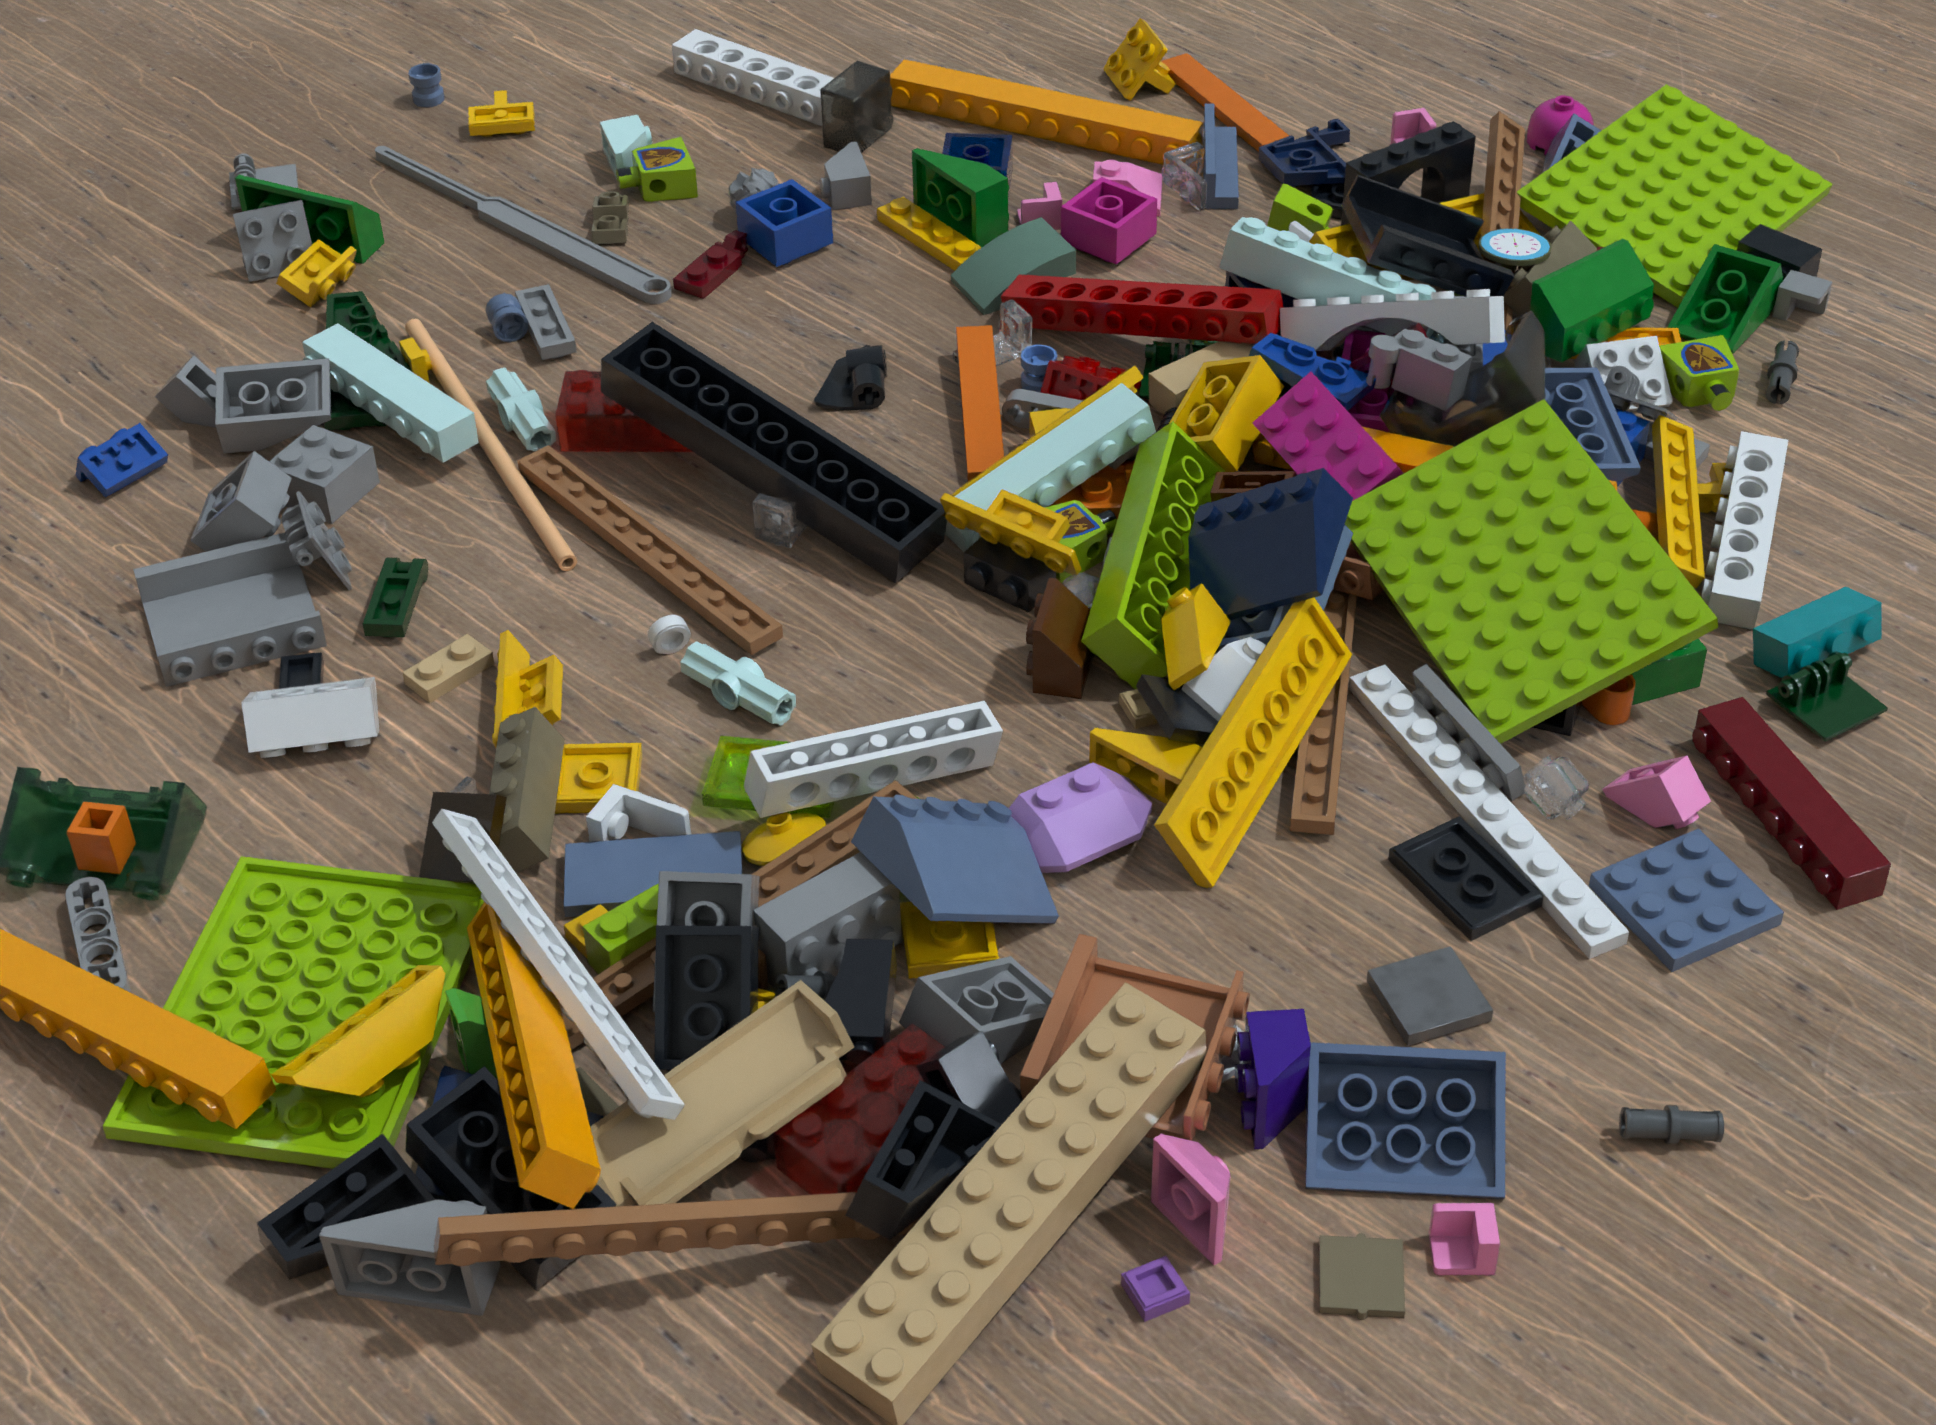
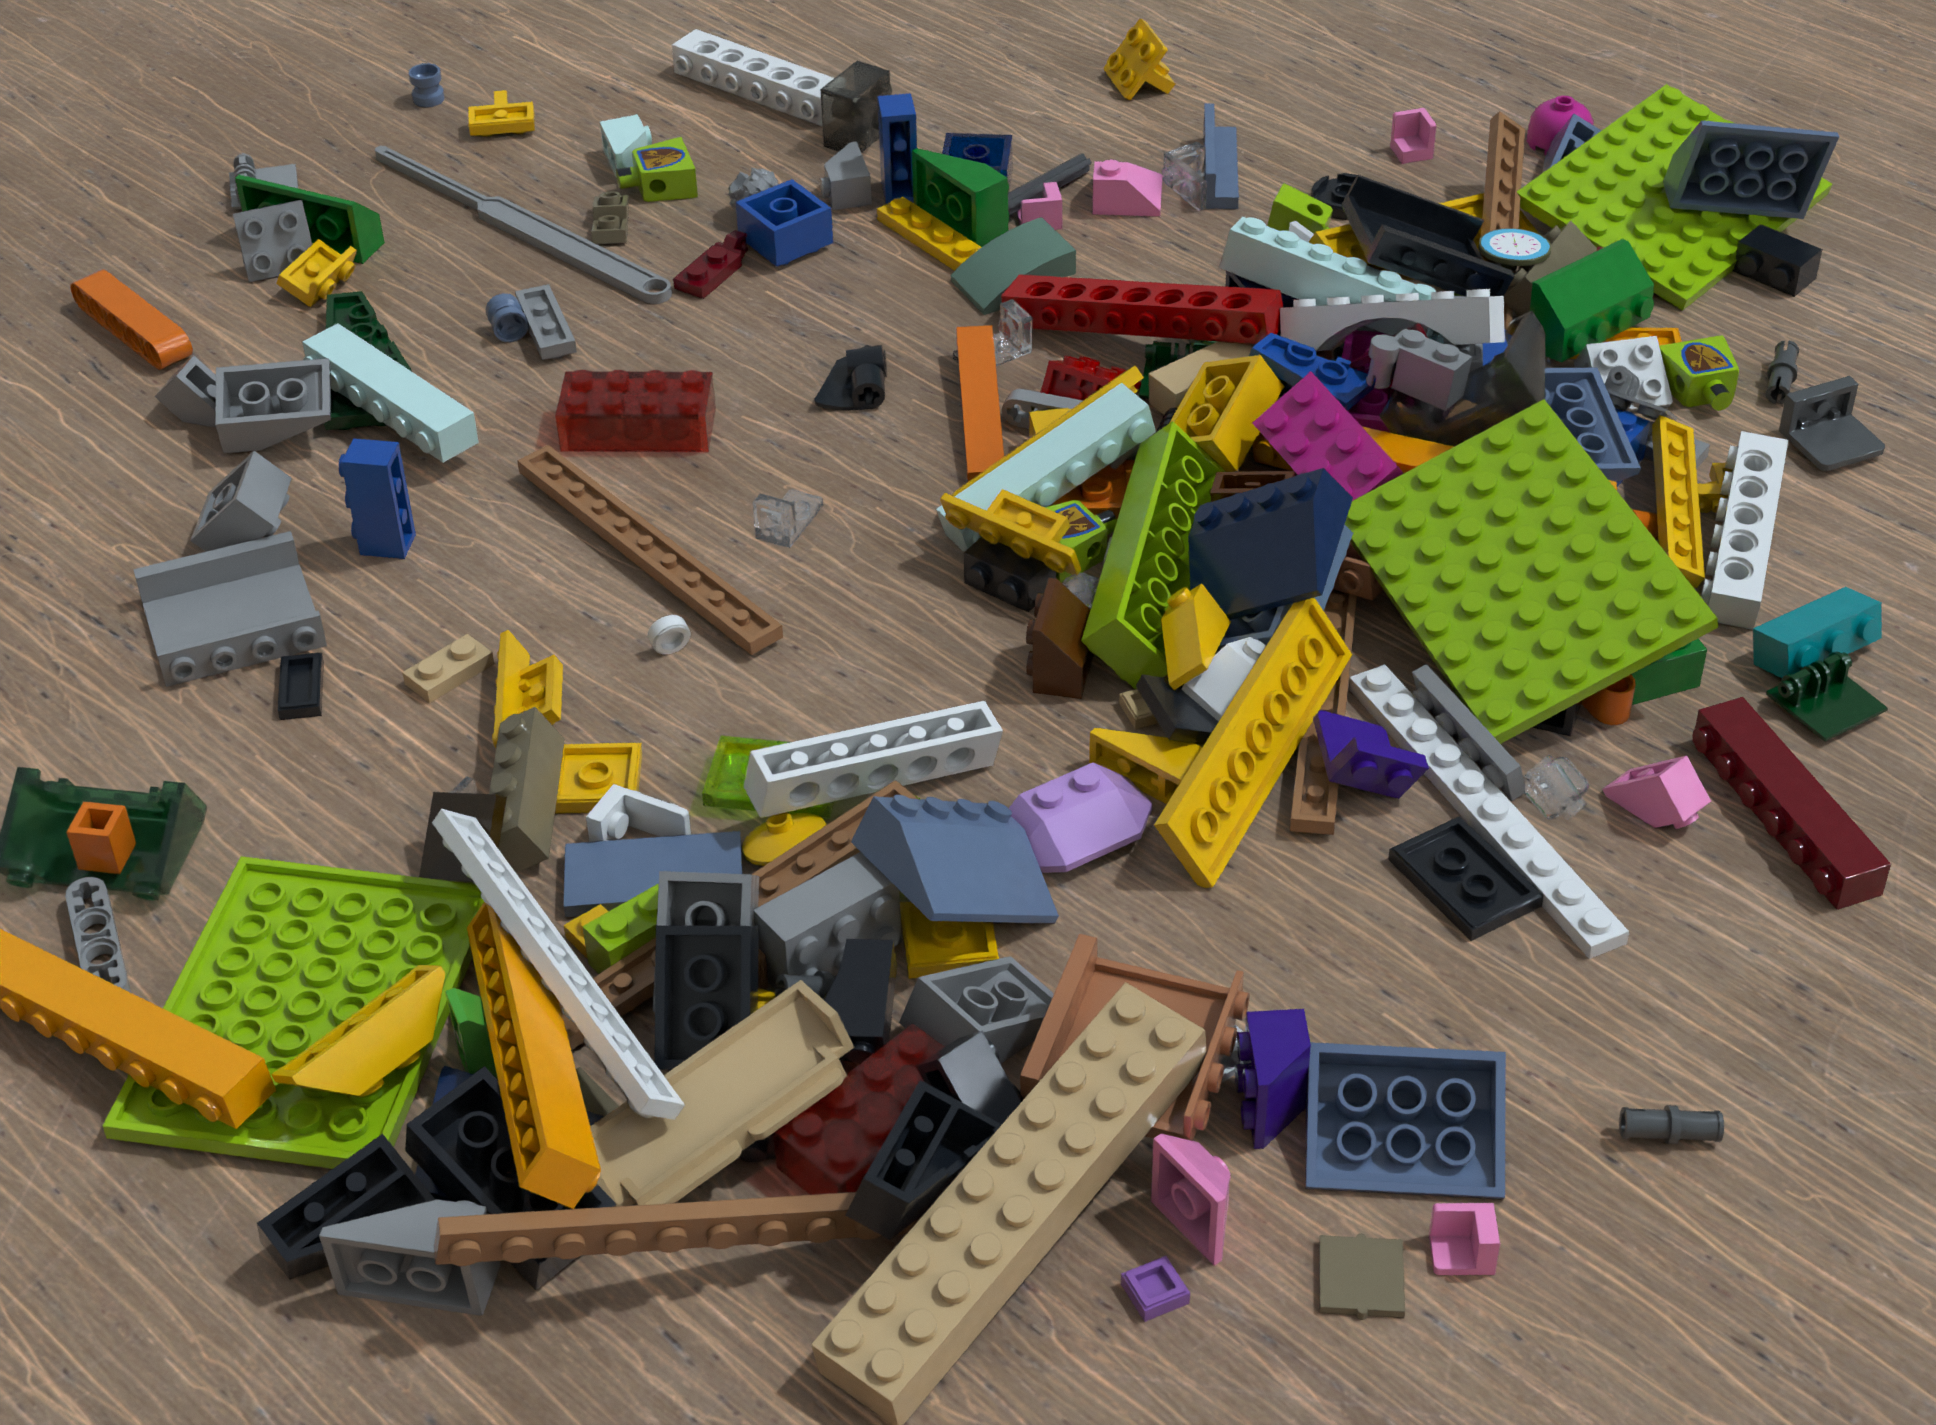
blue bracket [75,423,168,498] -> none
white slope [241,677,379,758] -> none
light grey brick [269,425,380,524] -> none
light grey hinge [281,491,352,590] -> none
dark green plate [363,557,428,638] -> none
yellow plate [399,337,432,383] -> none
light nougat piece [405,319,577,571] -> none
light aqua piece [486,367,557,452] -> none
black brick [601,322,947,583] -> none
light aqua piece [680,641,796,726] -> none
light orange brick [888,59,1203,170] -> none
medium blue wheel [1021,344,1057,392] -> none
dark pink brick [1061,177,1157,264] -> none
orange tile [1161,53,1289,152] -> none
dark blue wing [1259,119,1350,187] -> none
black arch [1341,121,1476,226] -> none
flat silver tile [1367,946,1493,1046] -> none
sand blue plate [1589,828,1784,972] -> none
green slope [1667,244,1783,354] -> none
light grey panel [1773,270,1832,321] -> none
none -> orange beam [70,269,193,370]
none -> blue brick [339,438,416,559]
none -> blue brick [877,93,917,204]
none -> dark grey axle [1008,154,1092,215]
none -> dark purple bracket [1313,710,1429,799]
none -> sand blue slope [1663,121,1839,219]
none -> dark grey bracket [1779,376,1885,471]

